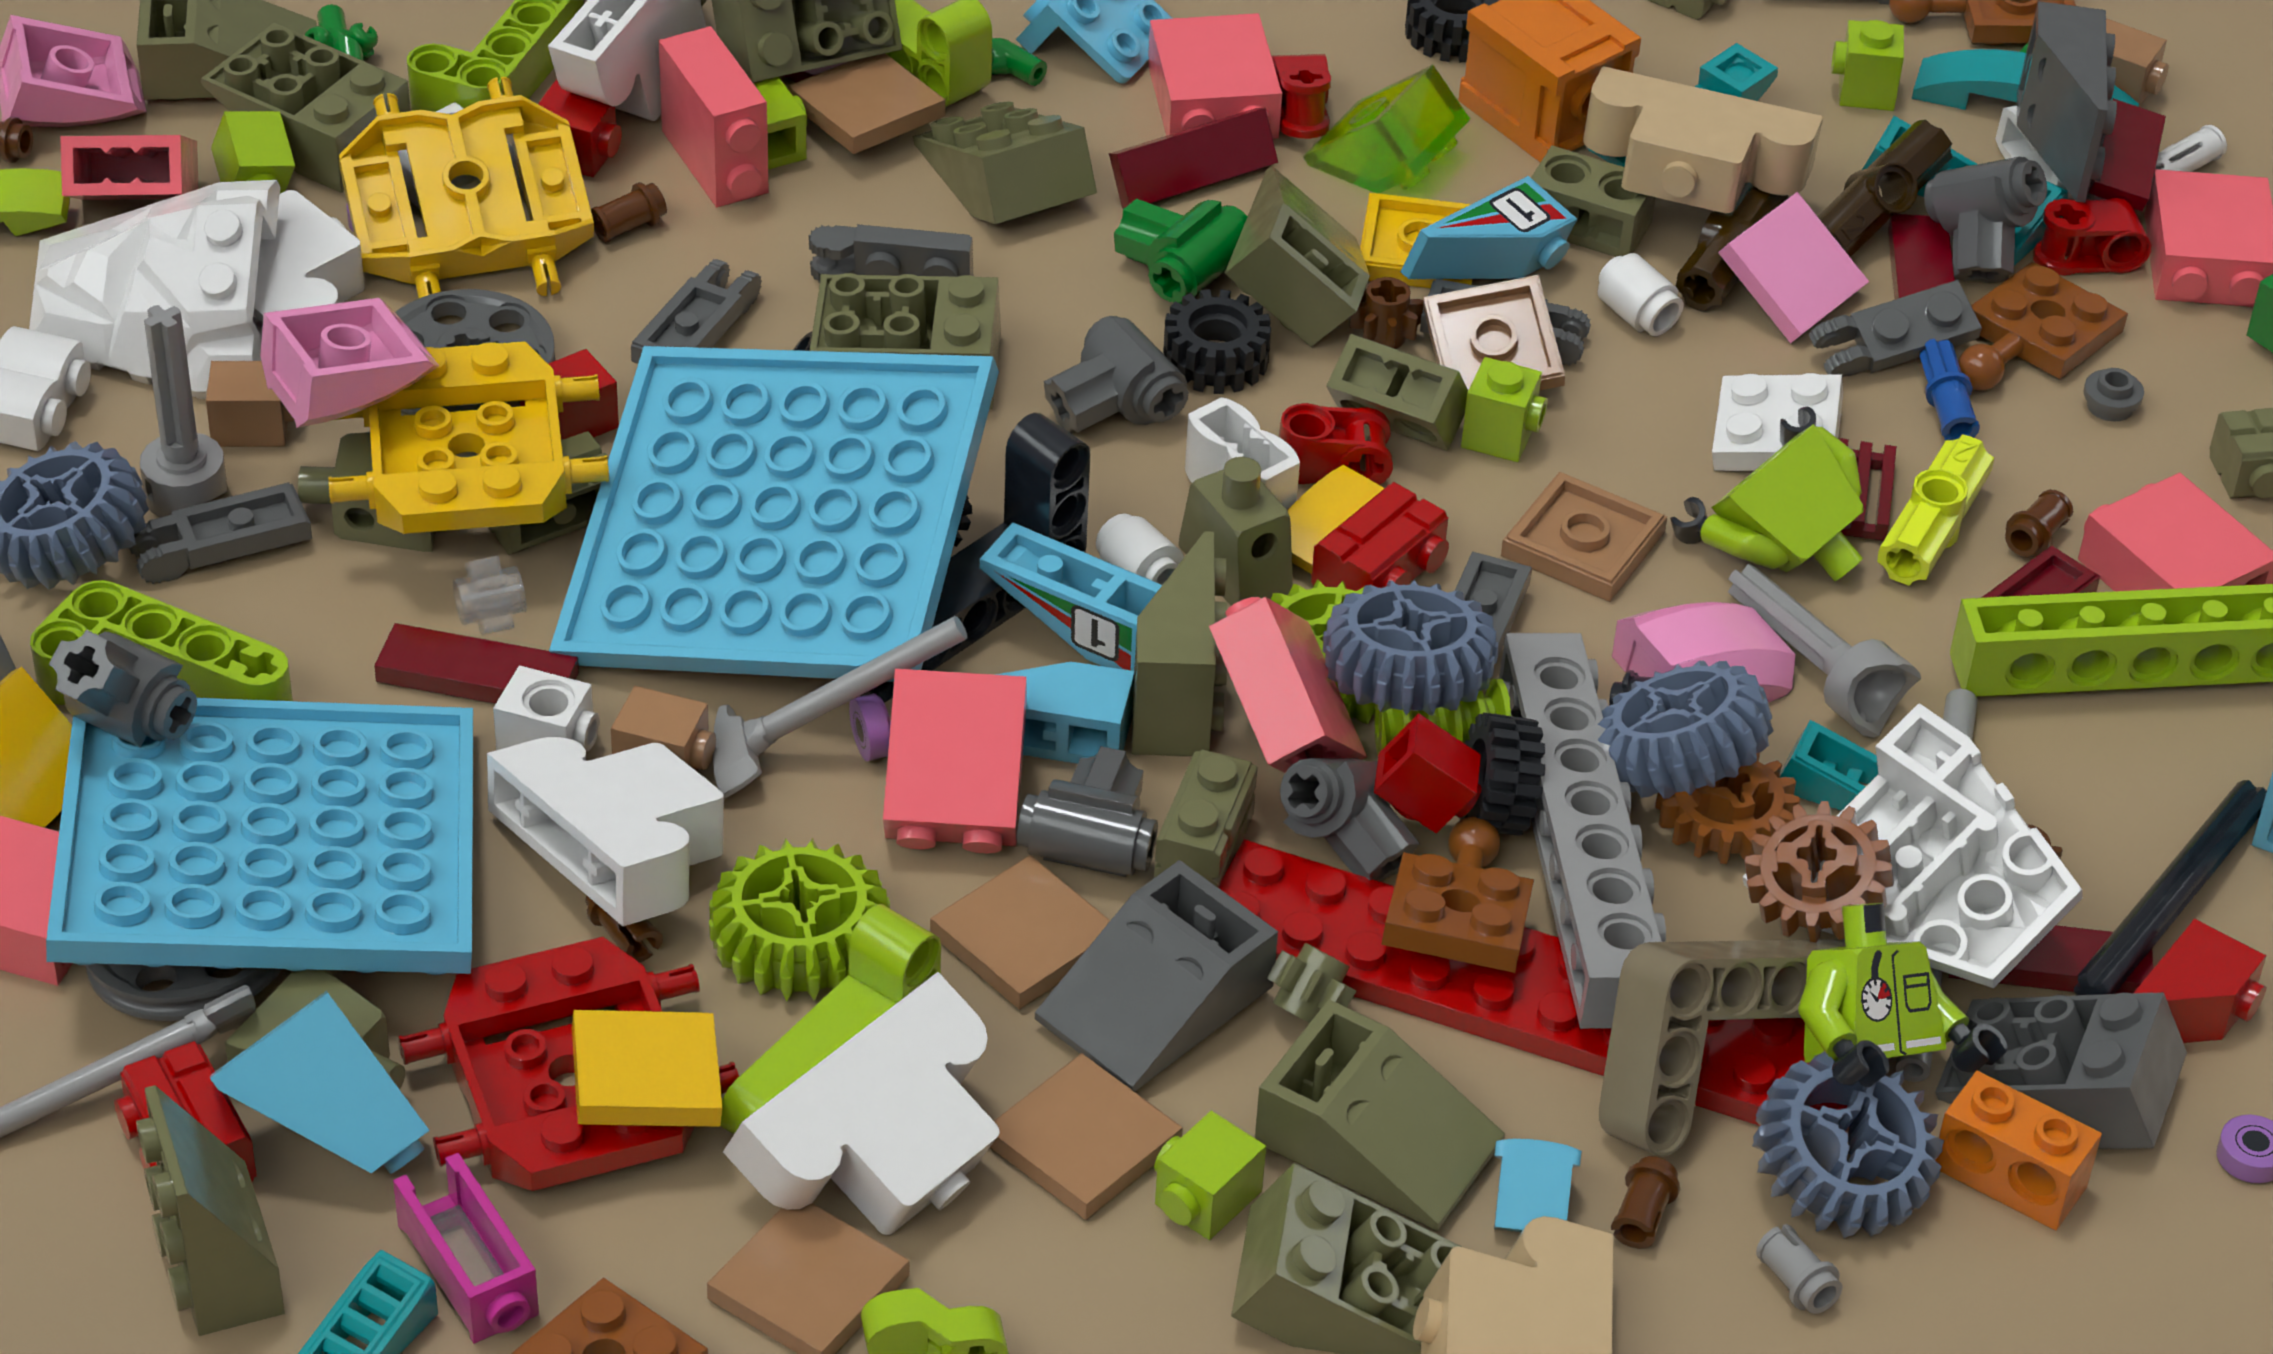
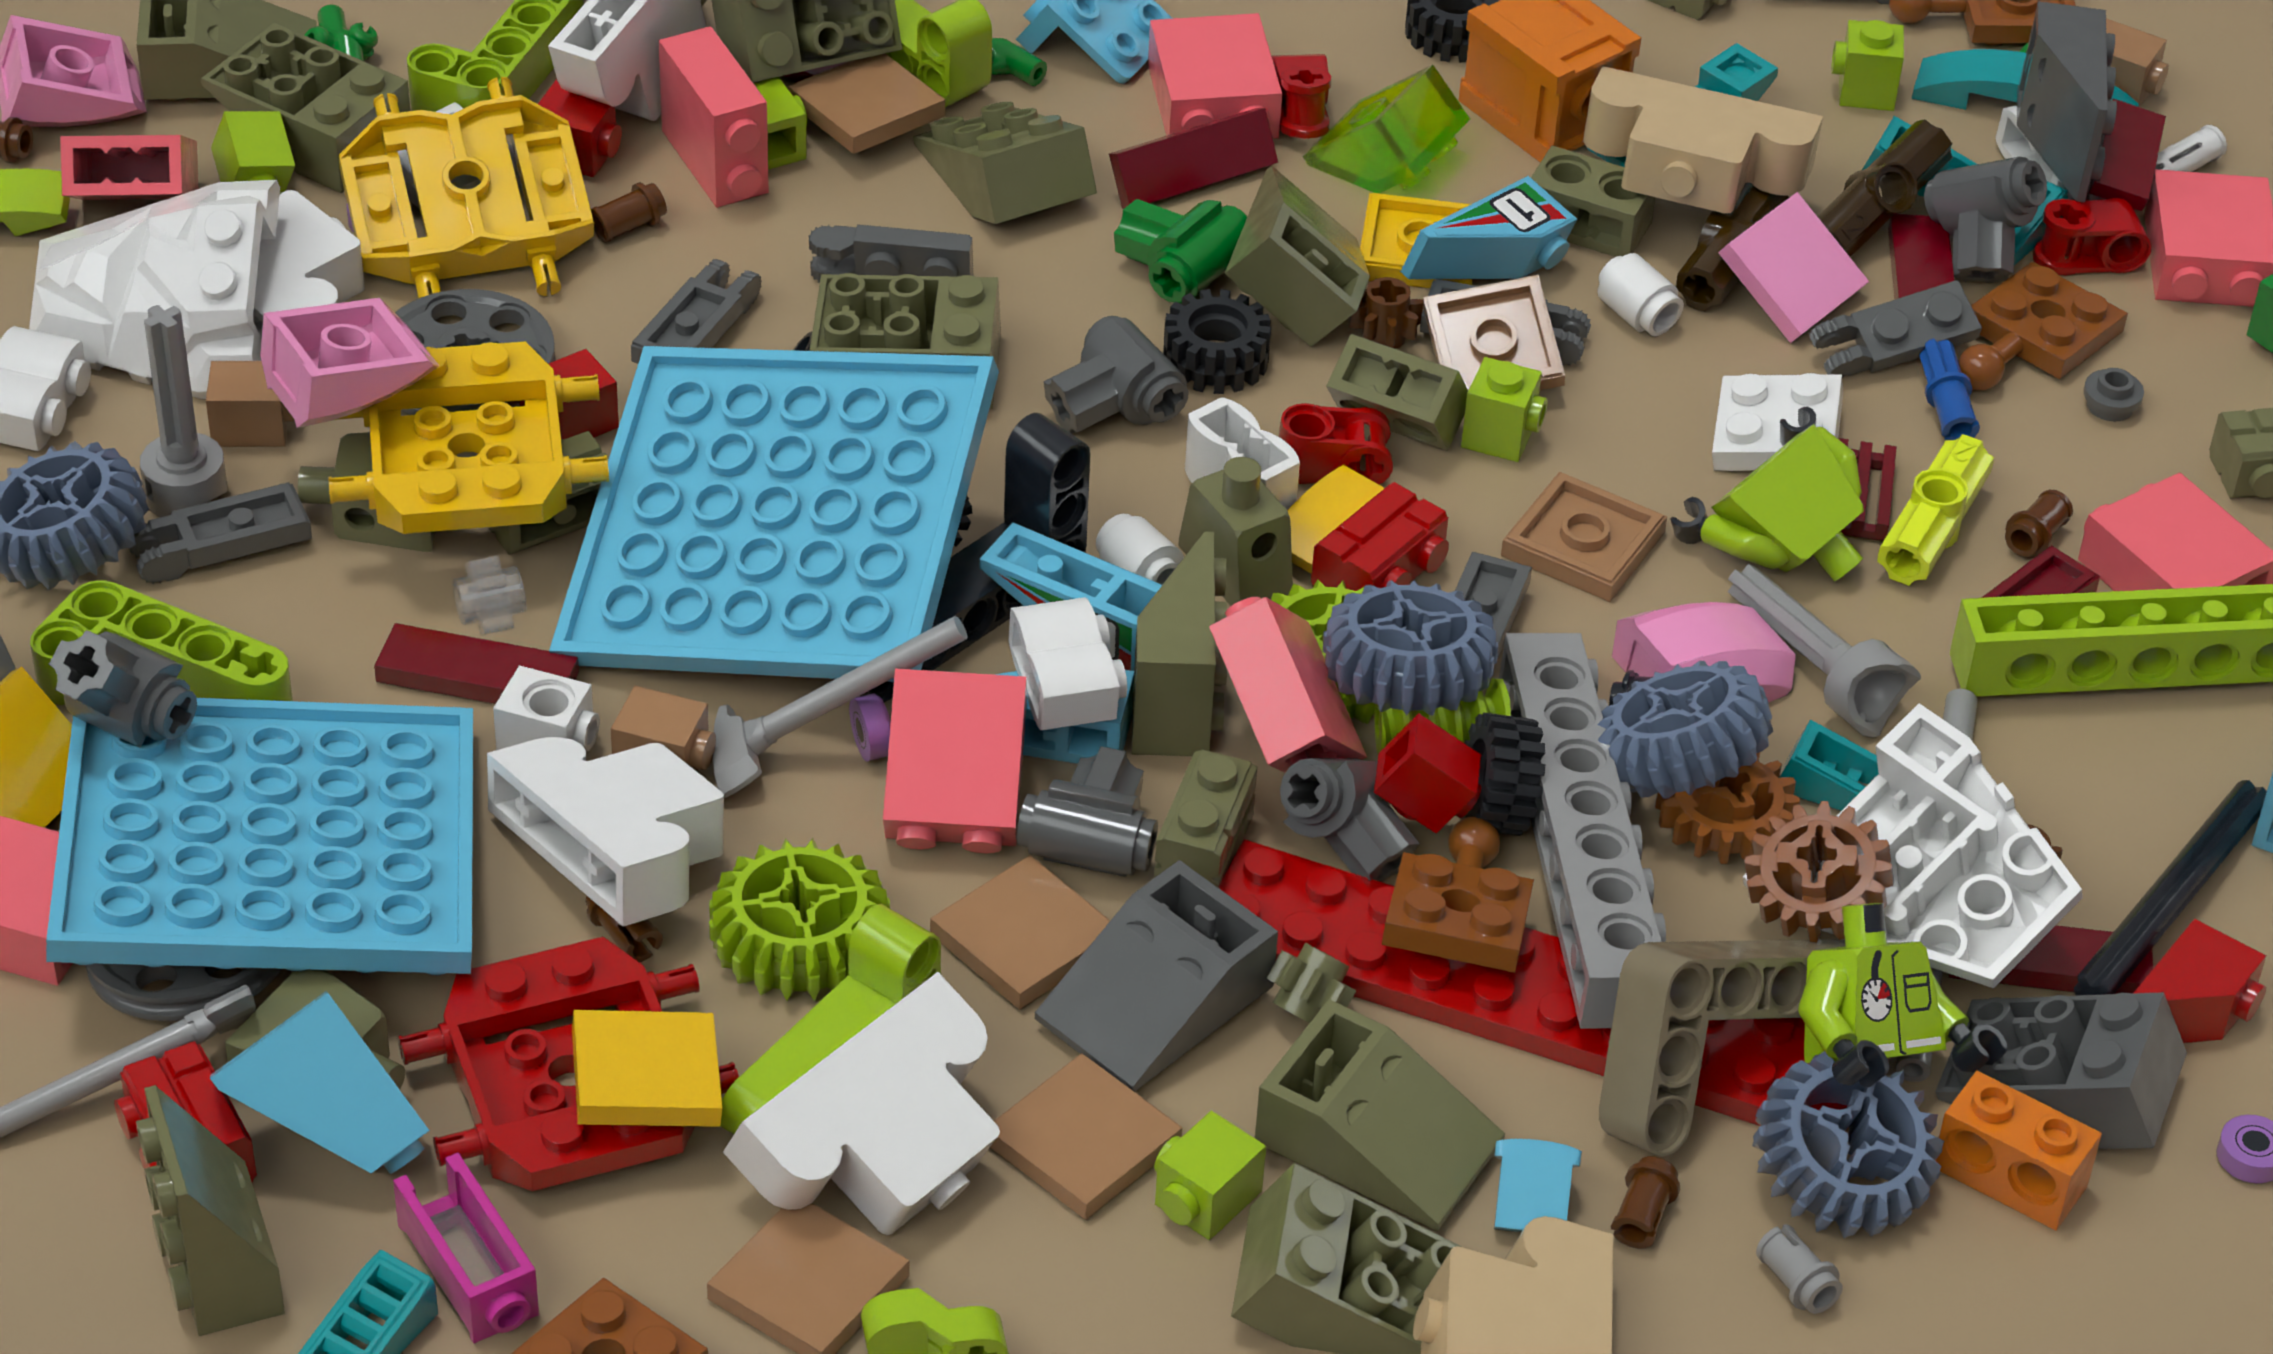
none -> white brick [1008,597,1127,730]

